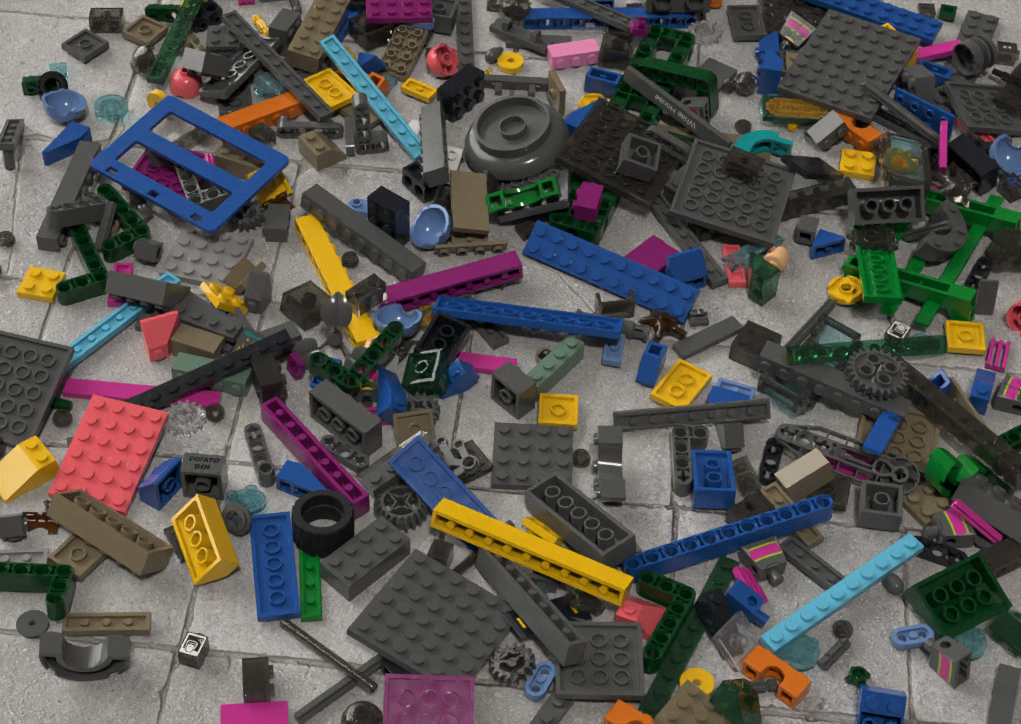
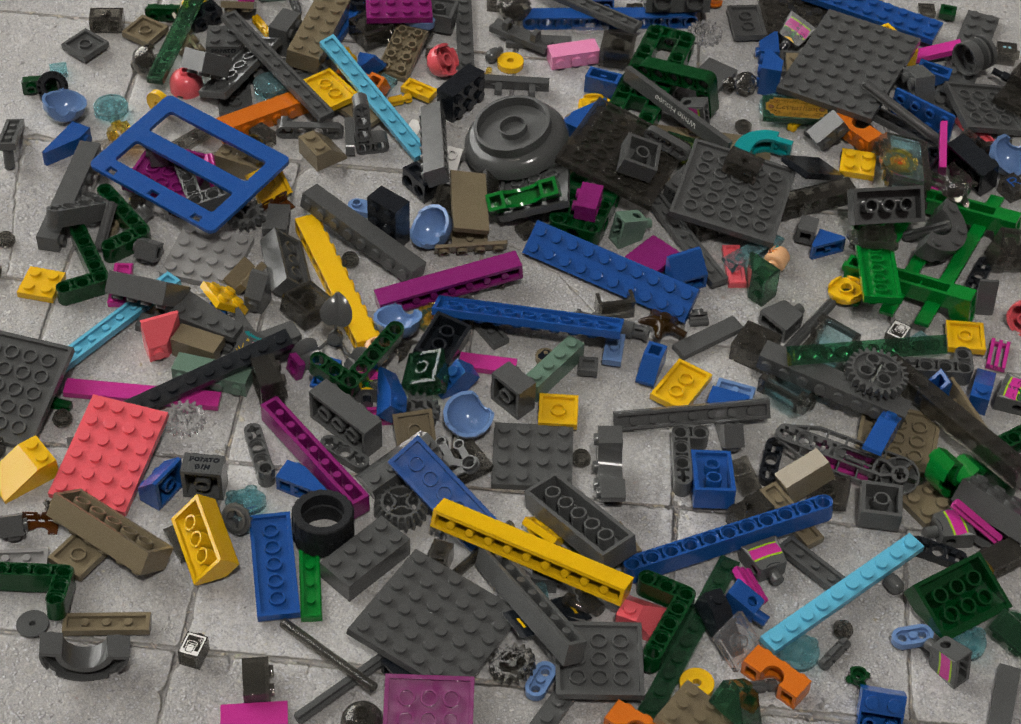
clear smoke plate [205,403,225,422] -> none
clear smoke brick [345,273,387,317] -> none
dark tan plate [547,70,566,117] -> none
magenta tile [629,16,649,38] -> none
none -> clear yellow brick [106,119,131,143]
none -> dark tan plate [221,1,257,12]
none -> dark grey slope [260,227,314,299]
none -> yellow axle [387,93,412,106]
none -> medium blue cylinder [443,390,494,439]
none -> dark grey plate [578,356,598,377]
none -> sand green torso [609,210,652,249]
none -> dark grey torso [758,300,805,343]
none -> dark grey beam [899,346,974,386]

